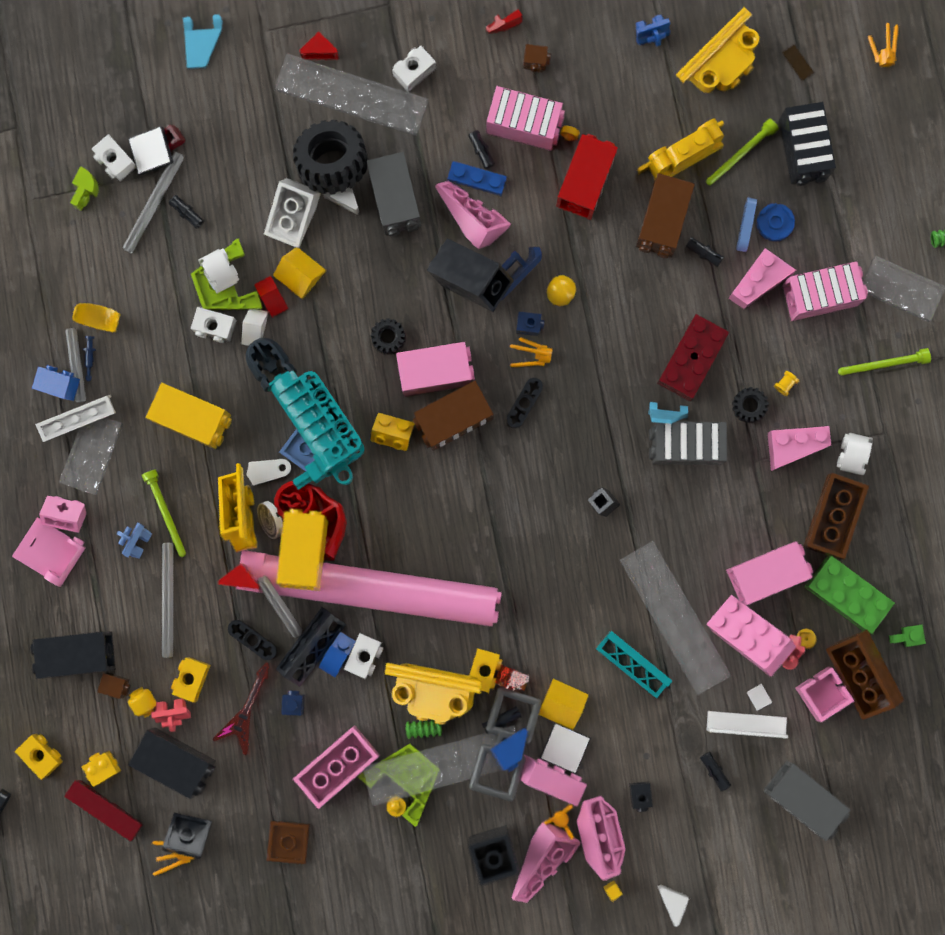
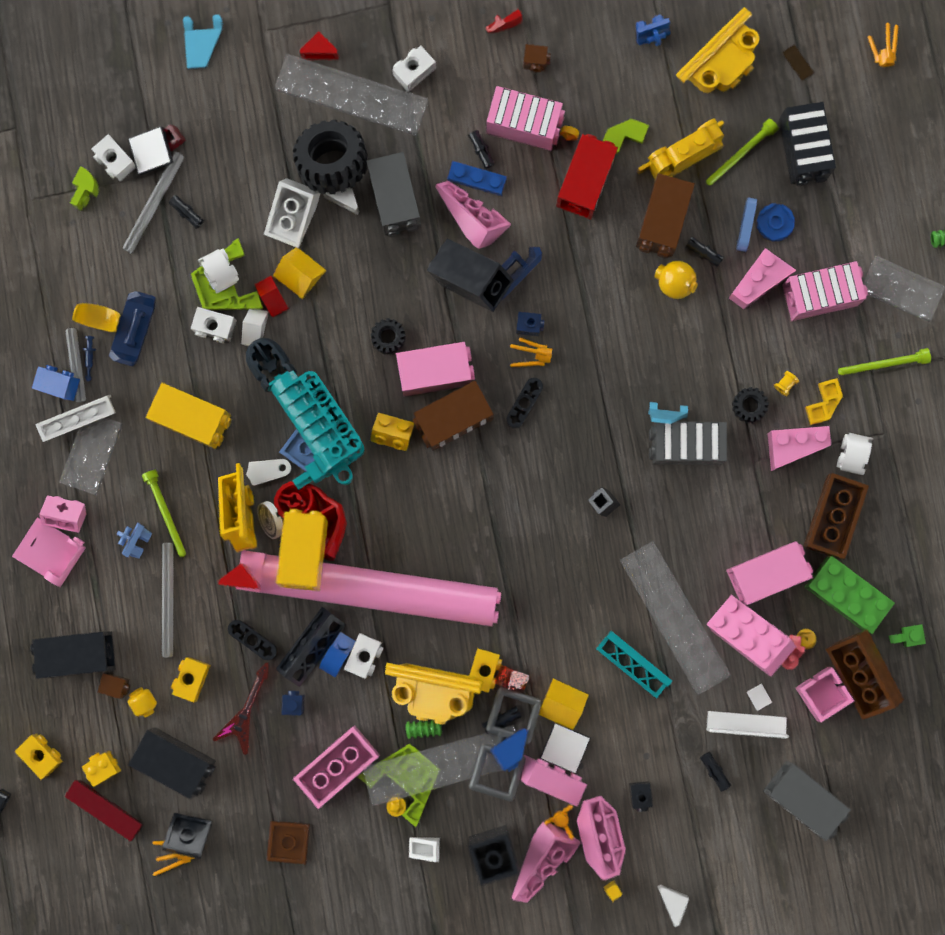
coral hips [152,699,191,732] -> none
light grey axle [257,576,302,638] -> none
yellow hair [546,275,576,306] -> none
dark red brick [657,314,729,401] -> none
none -> dark blue piece [109,291,156,366]
none -> white slope [409,837,440,862]
none -> lime tile [603,119,649,155]
none -> yellow brick [655,261,698,299]
none -> yellow tile [805,378,843,425]

